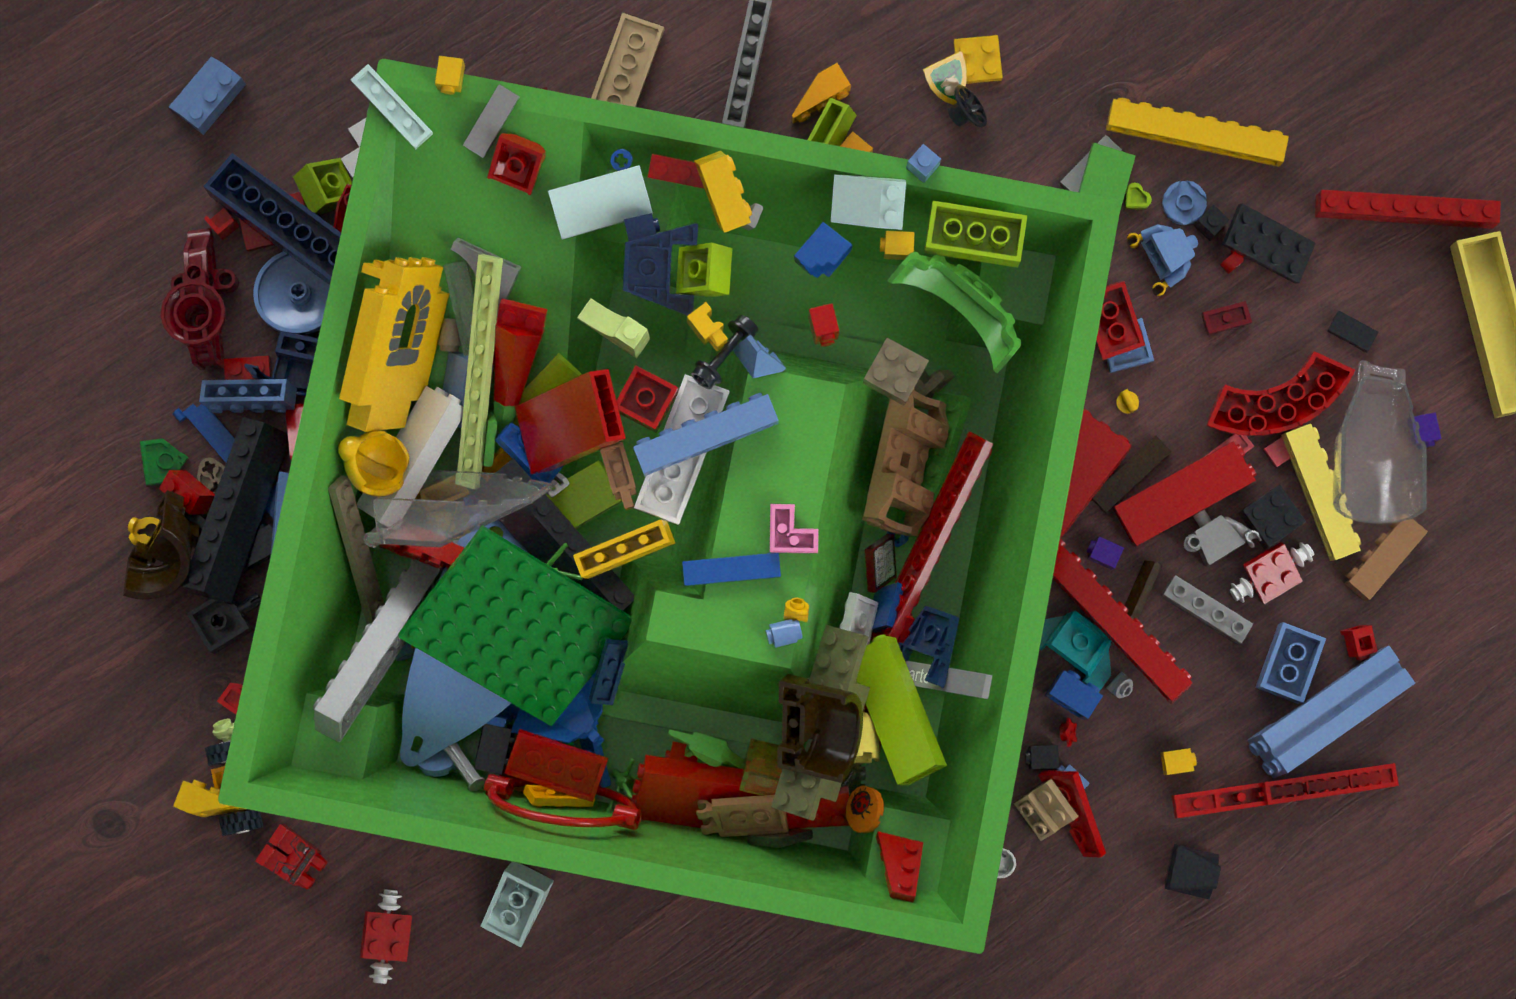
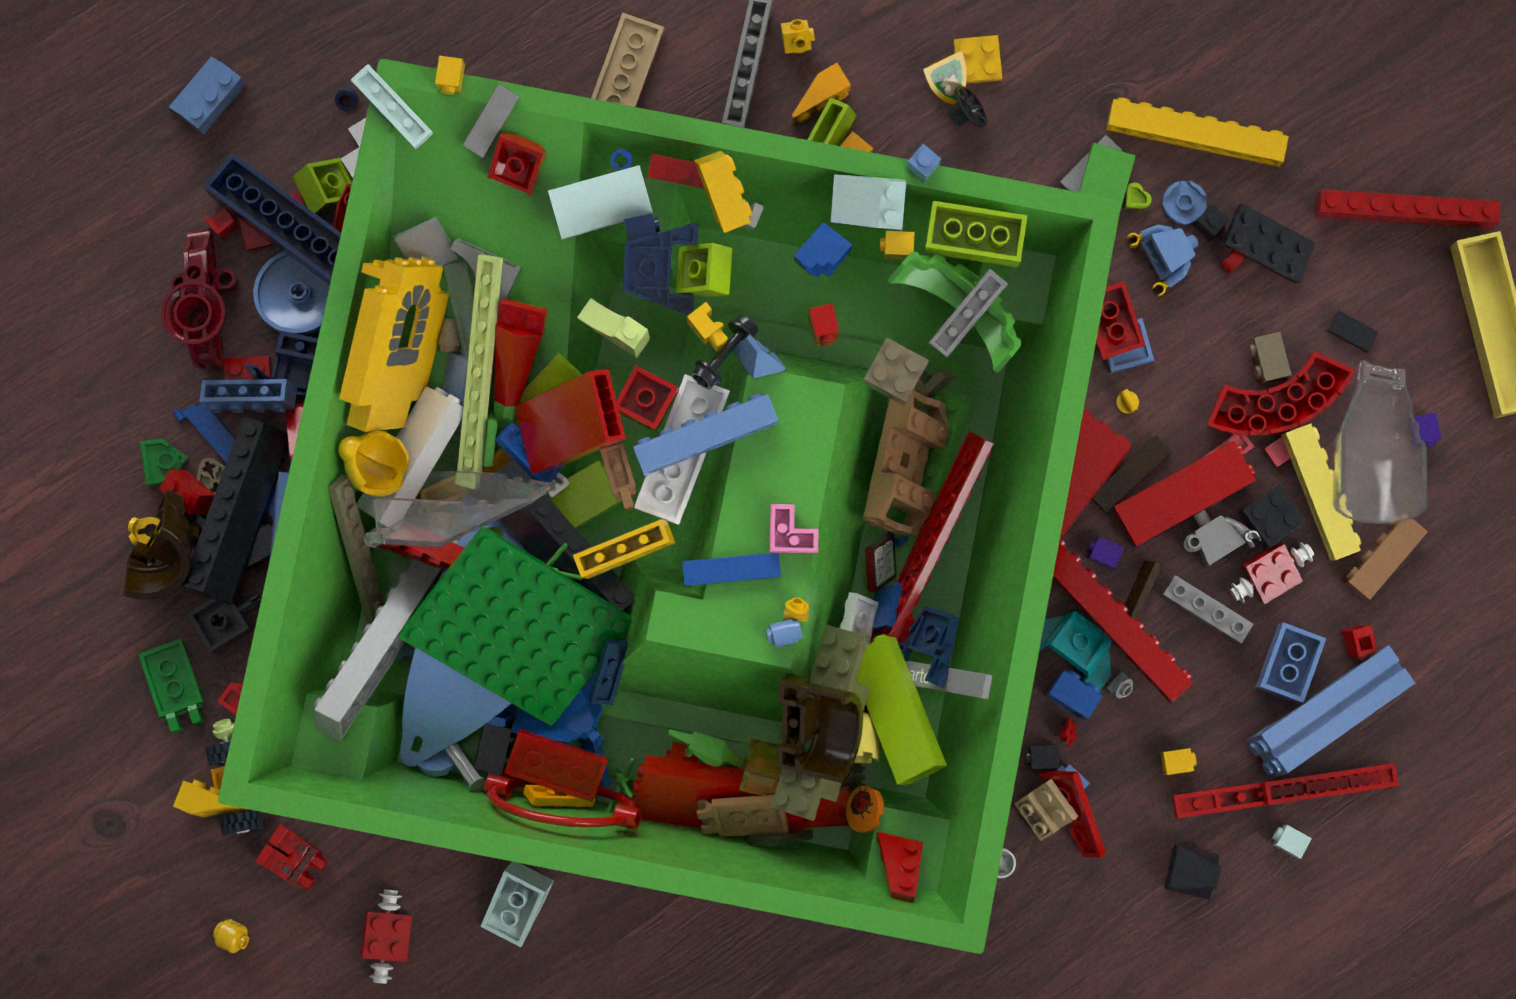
dark red plate [1201,301,1252,335] -> none
none -> green tile [138,638,205,734]
none -> yellow head [213,919,249,953]
none -> dark blue piece [335,87,358,111]
none -> light grey tile [394,217,458,266]
none -> yellow brick [781,19,815,54]
none -> light grey tile [929,269,1008,357]
none -> dark tan brick [1248,332,1292,385]
none -> light aqua brick [1272,825,1312,859]

